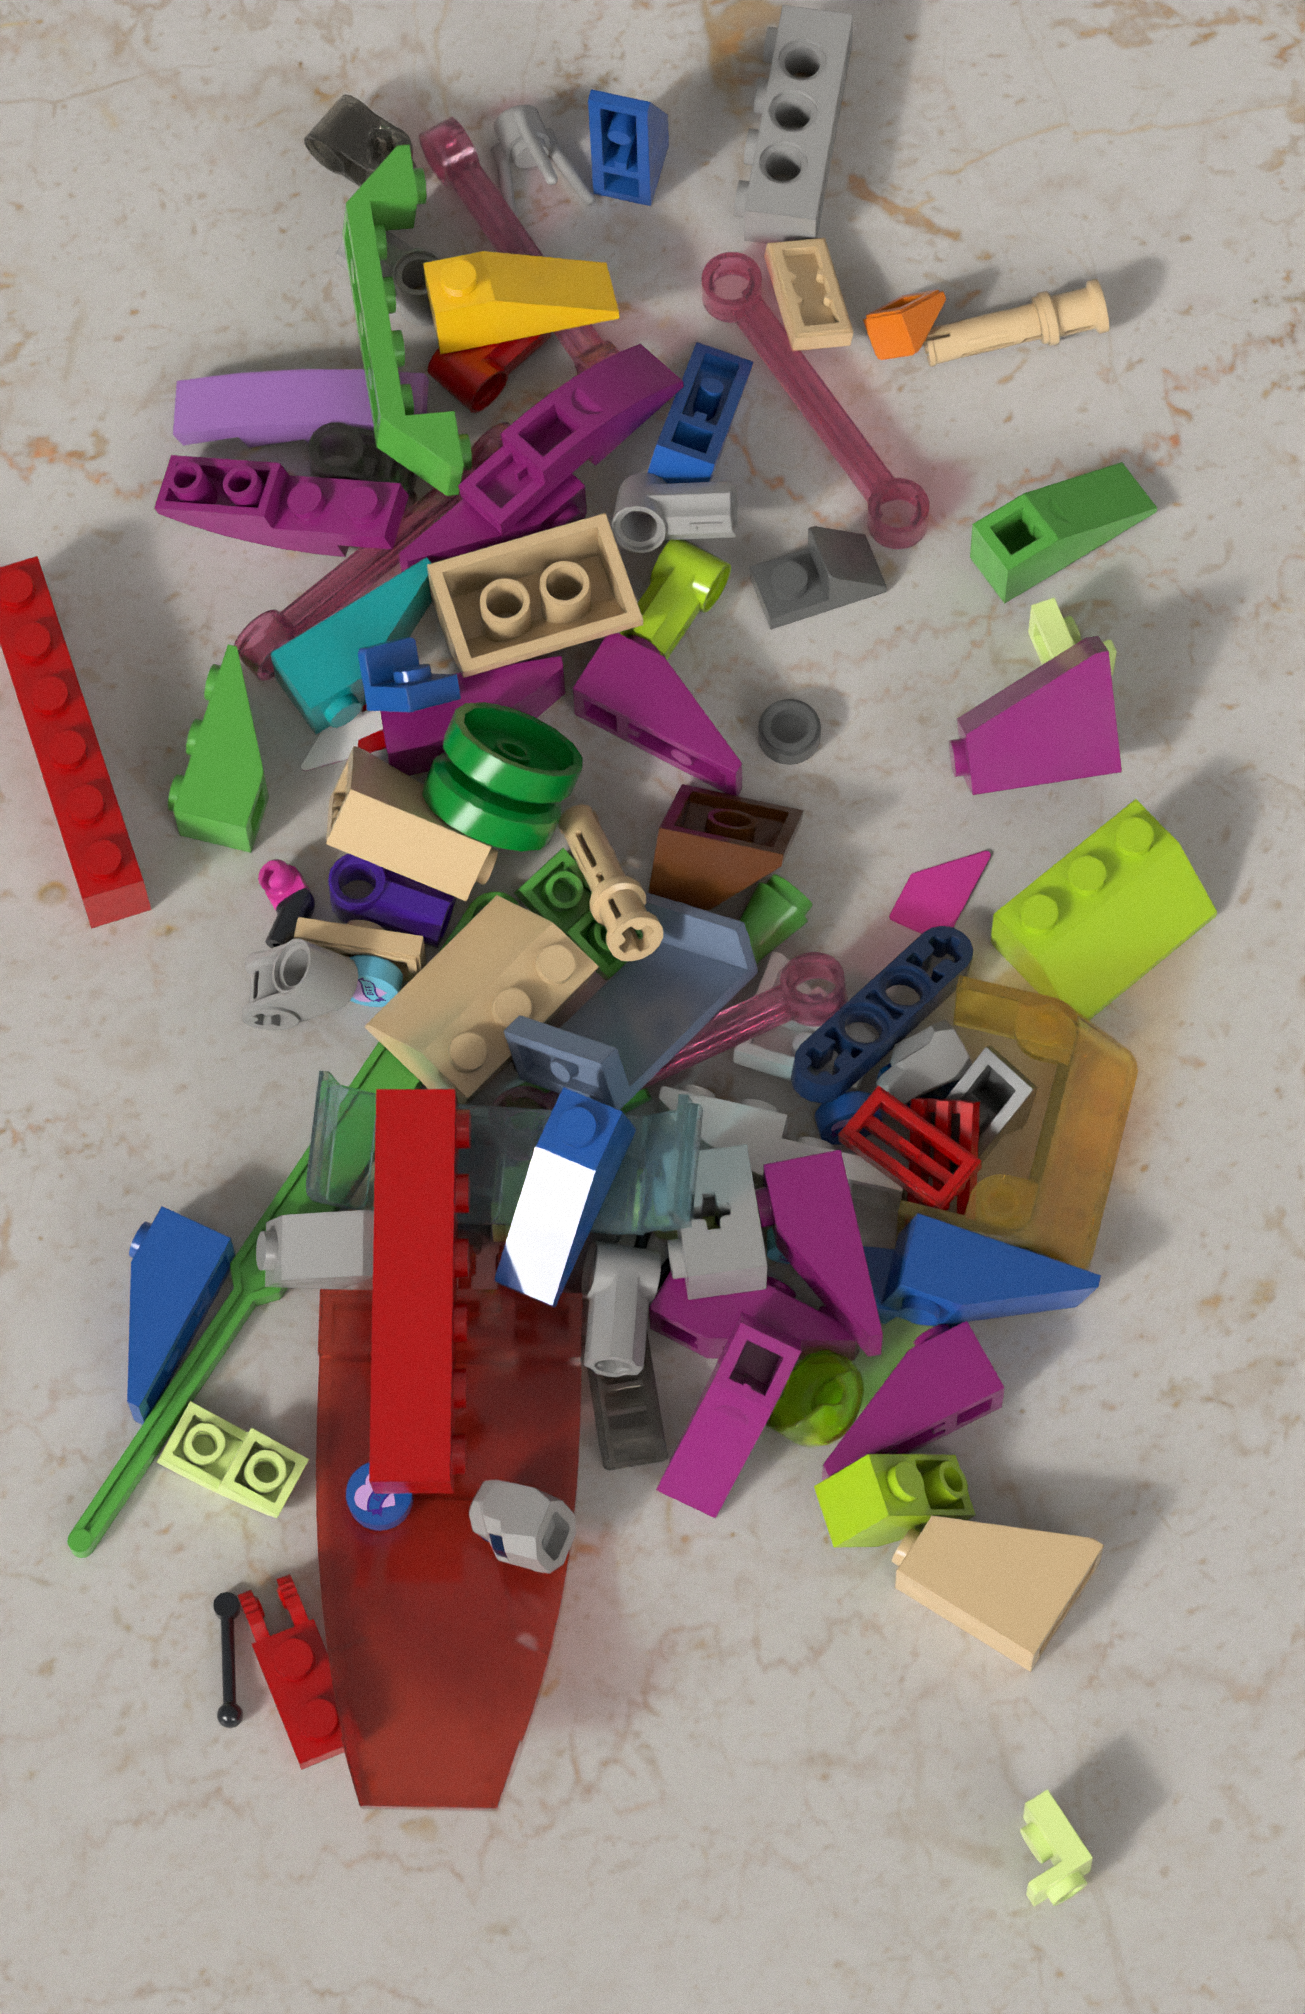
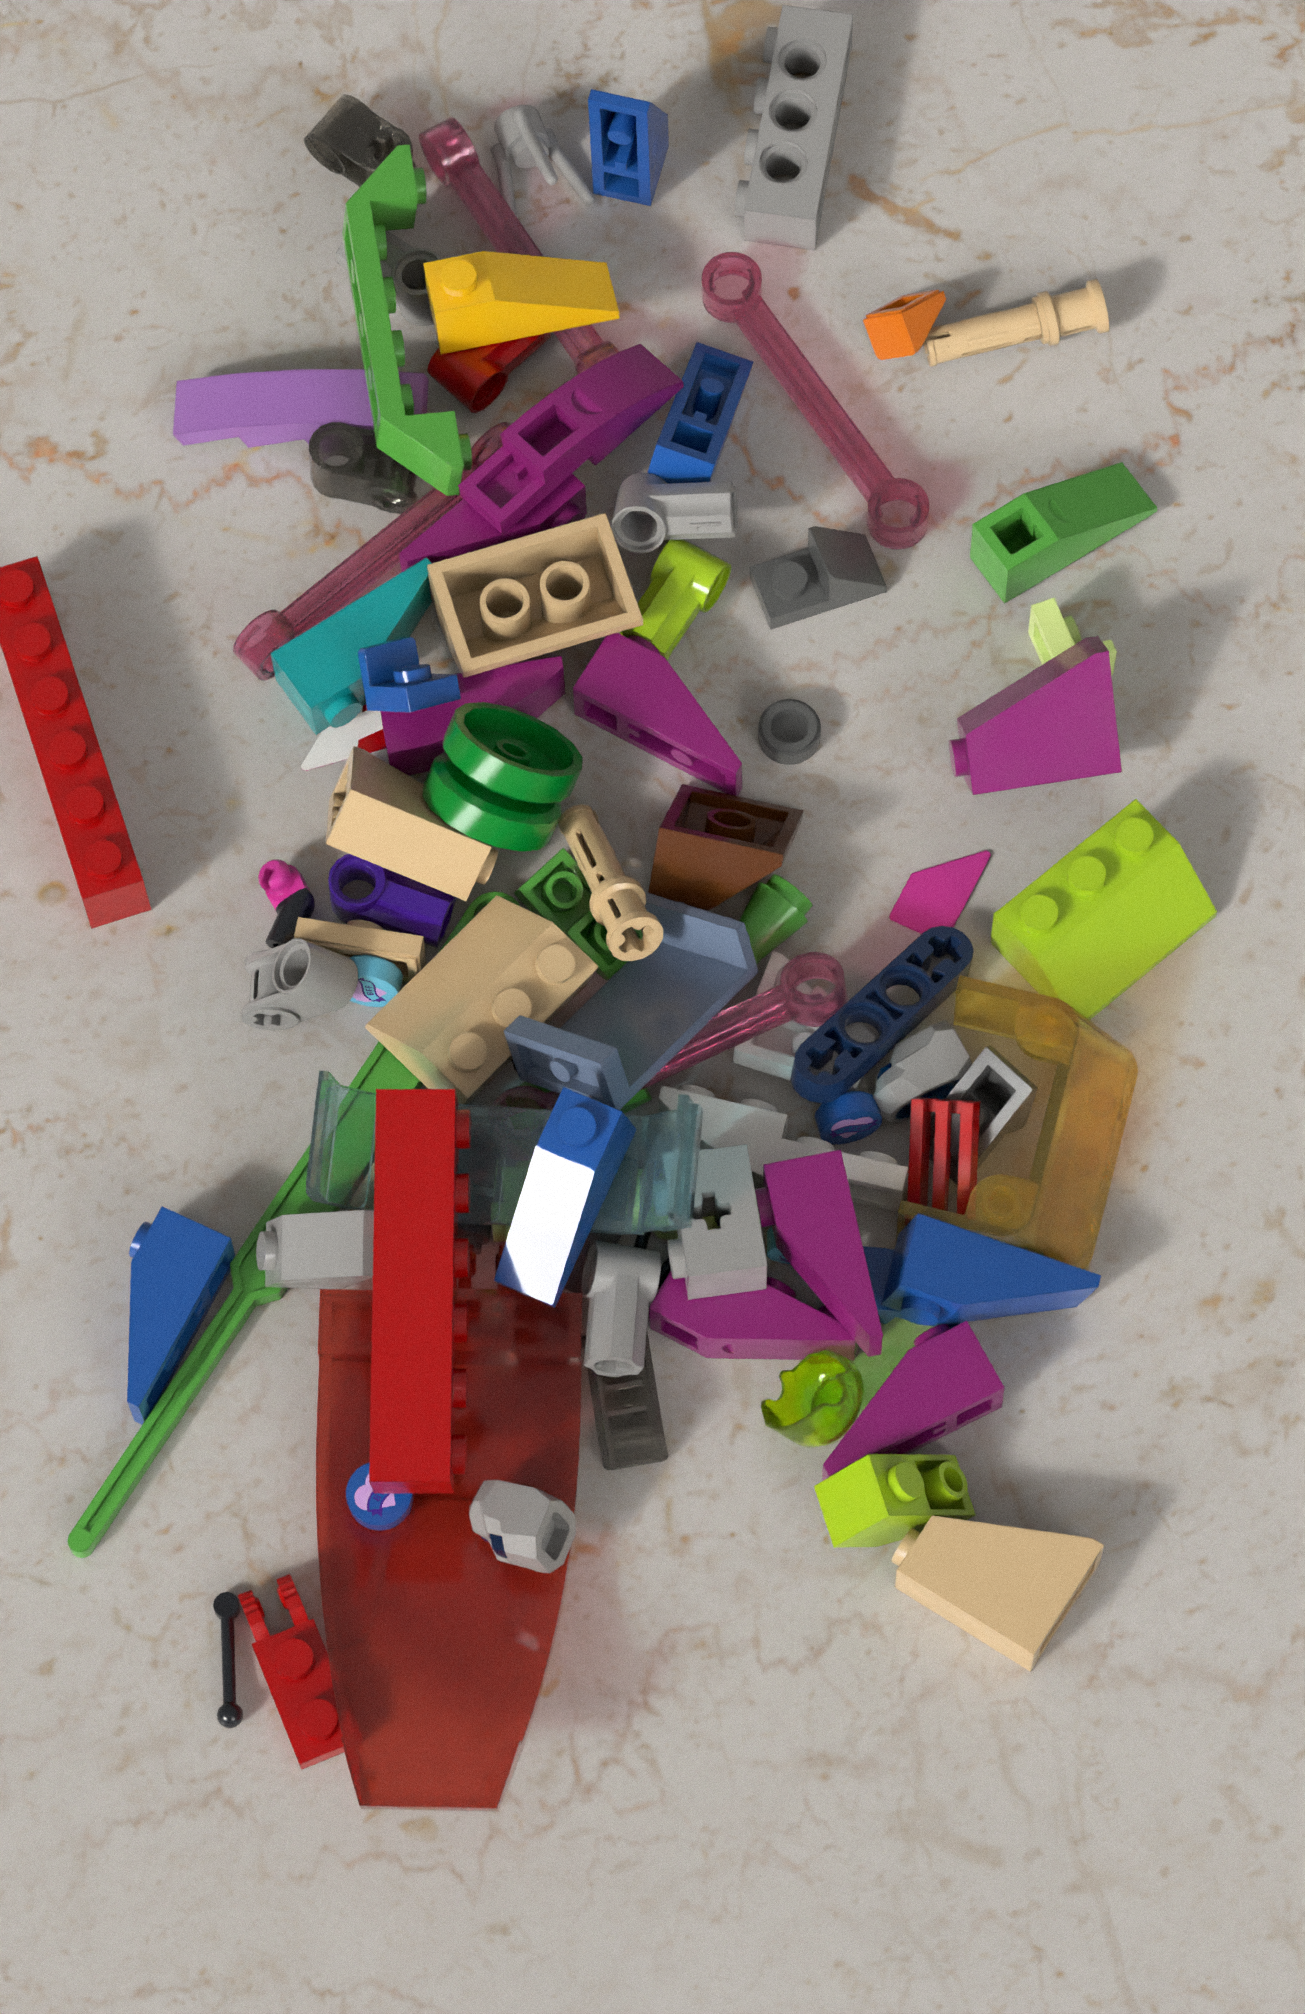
magenta slope [154,455,409,557] -> none
yellowish green slope [157,1401,309,1518] -> none
bright green slope [168,644,269,853] -> none
magenta slope [656,1312,802,1519] -> none
tan plate [764,238,854,351] -> none
red tile [838,1085,982,1217] -> none
yellowish green bracket [1020,1789,1093,1906] -> none

